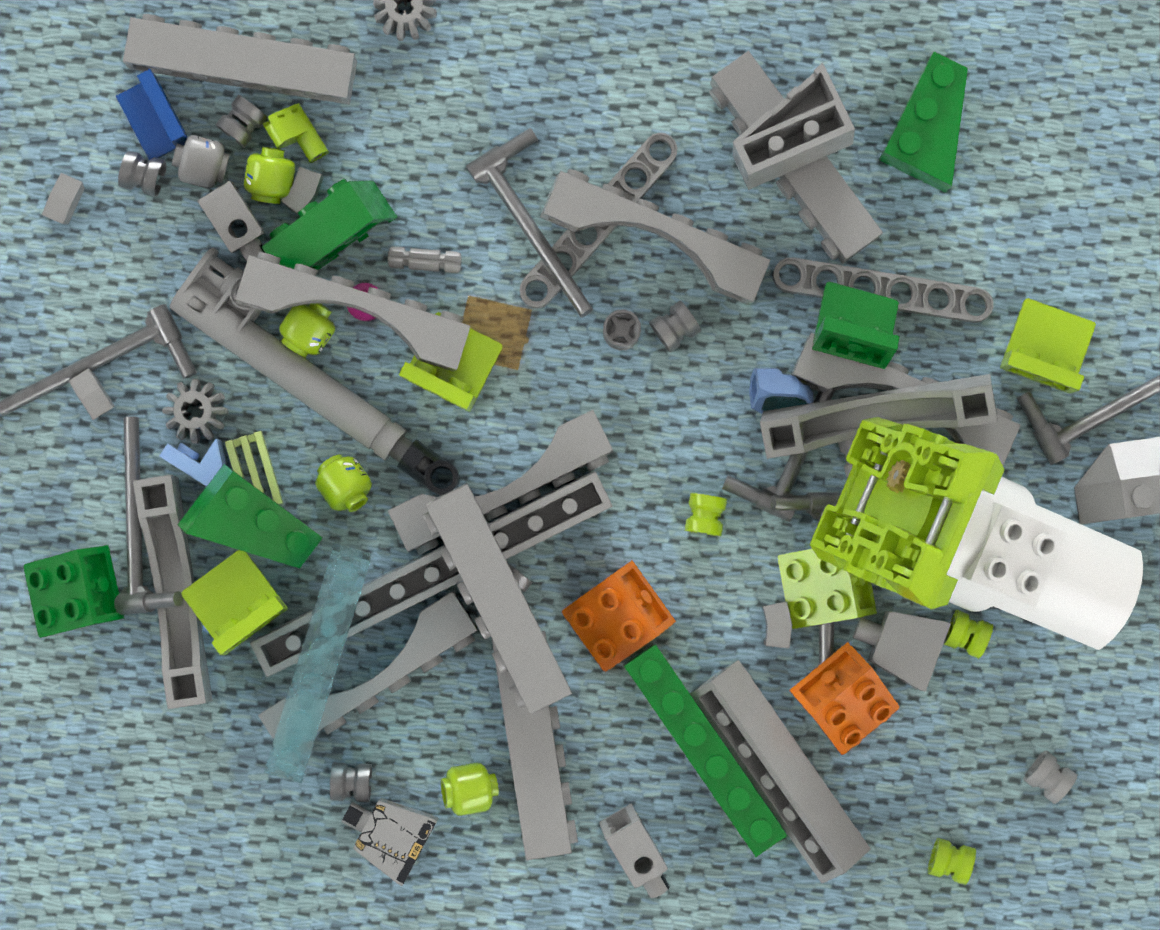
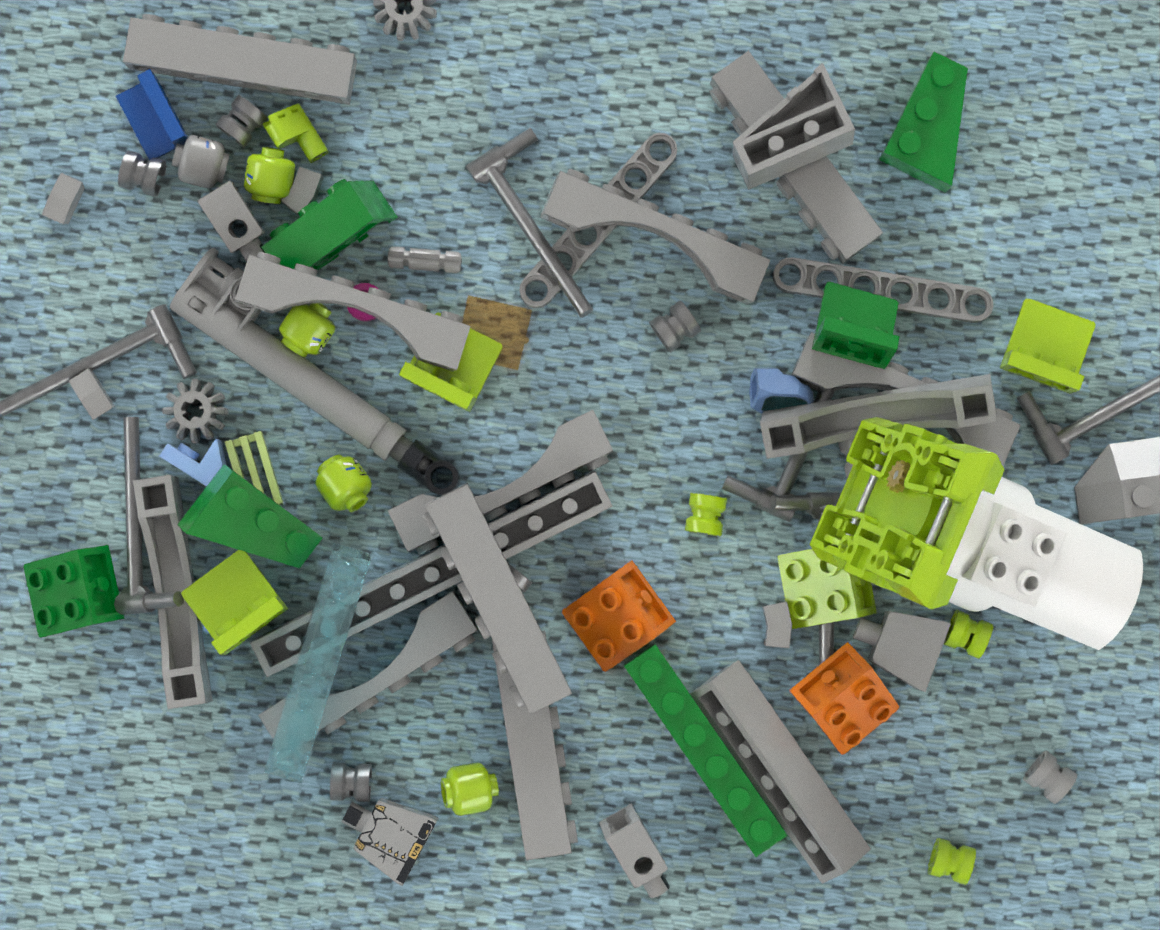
flat silver wheel [603,310,641,350] -> none

